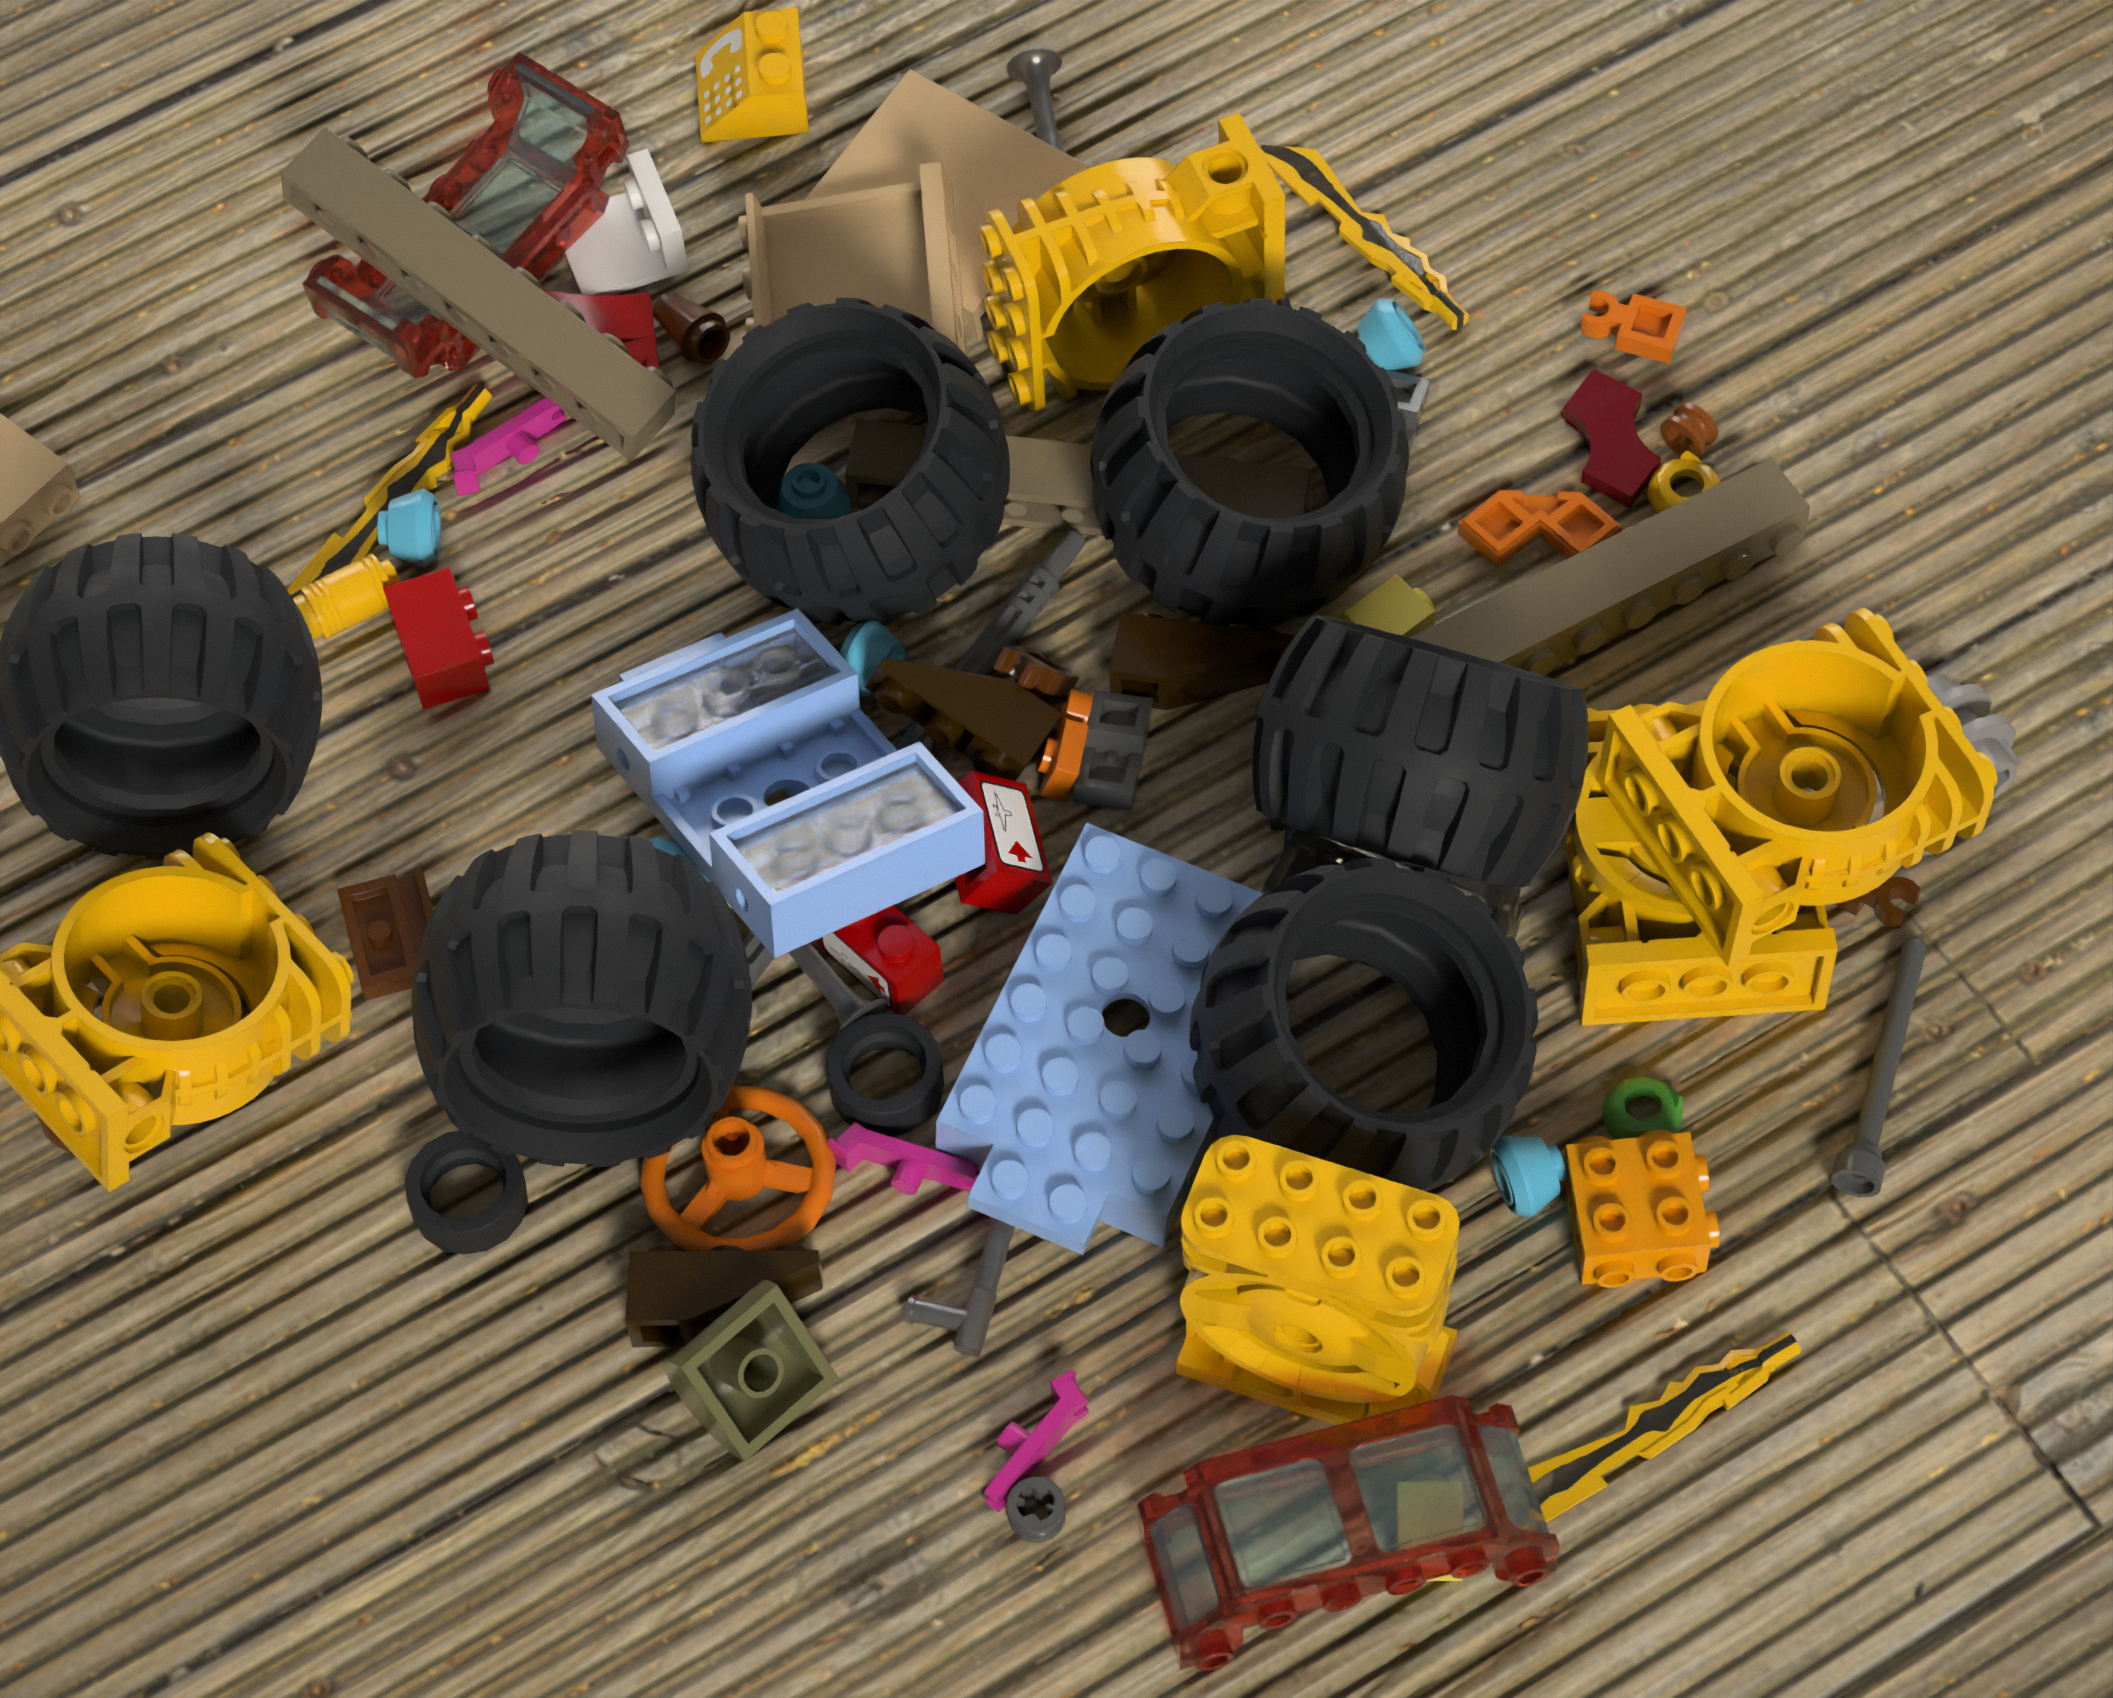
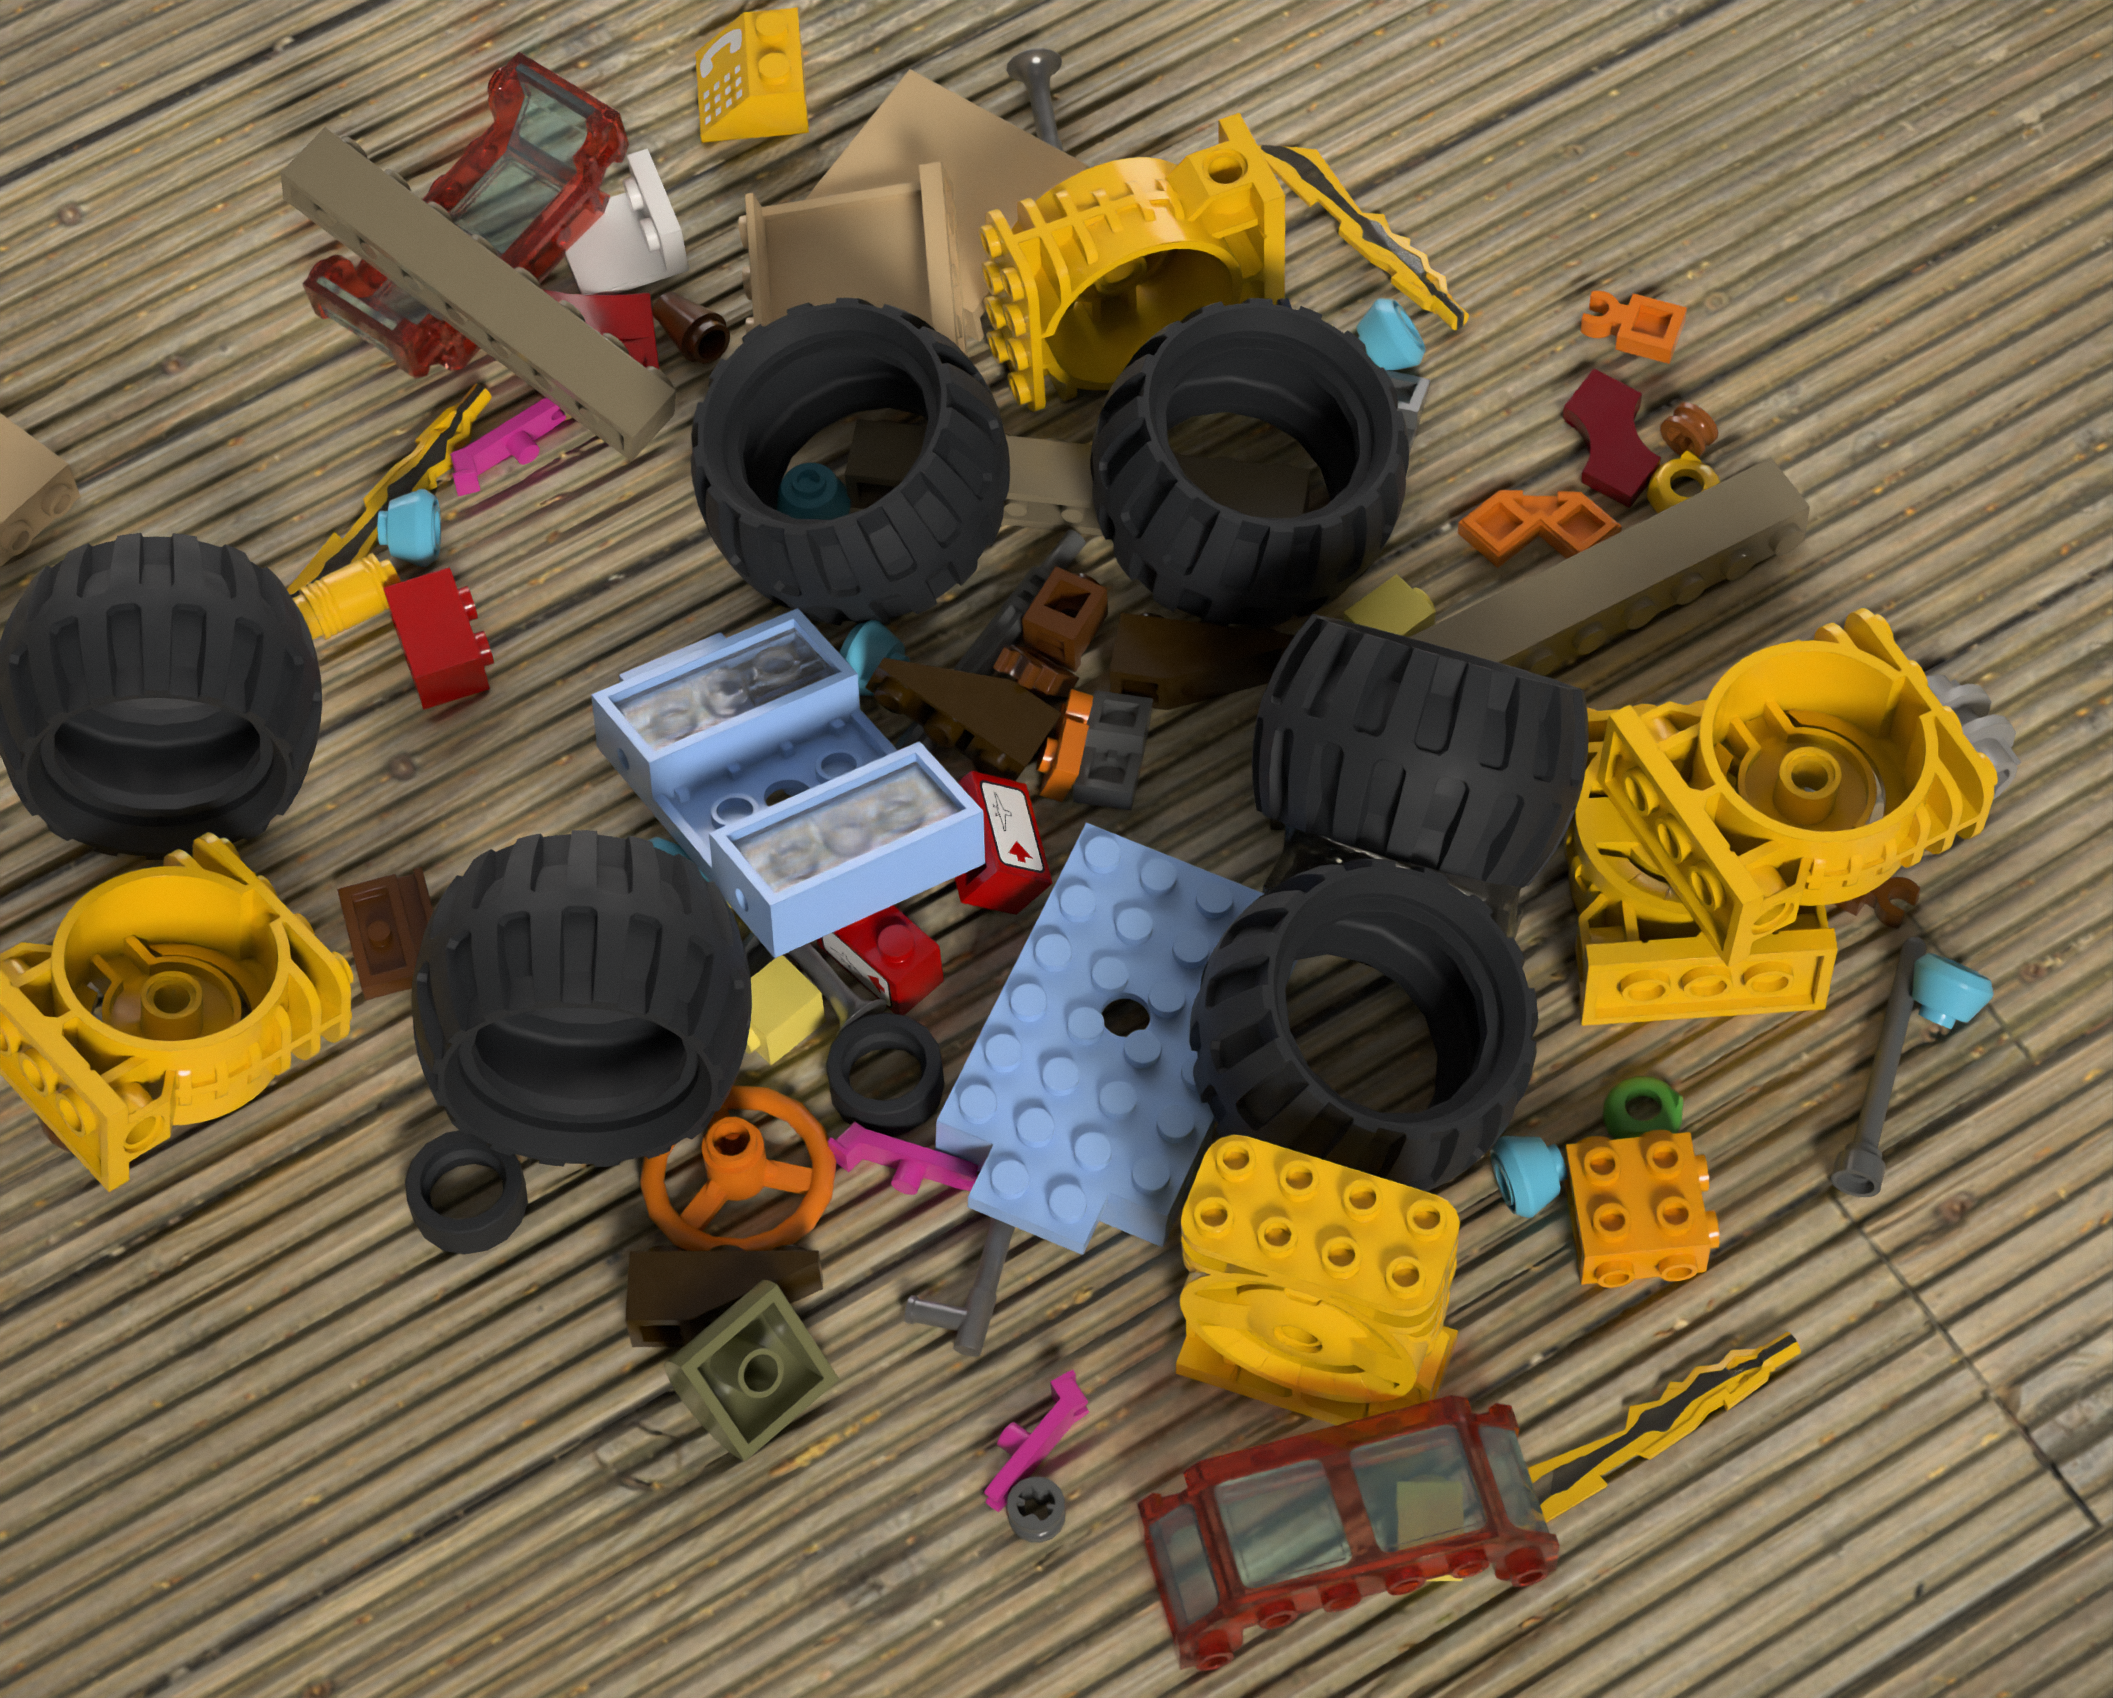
none -> light yellow brick [745,955,826,1066]
none -> reddish brown brick [1022,566,1108,672]
none -> medium azure cone [1912,953,1994,1029]

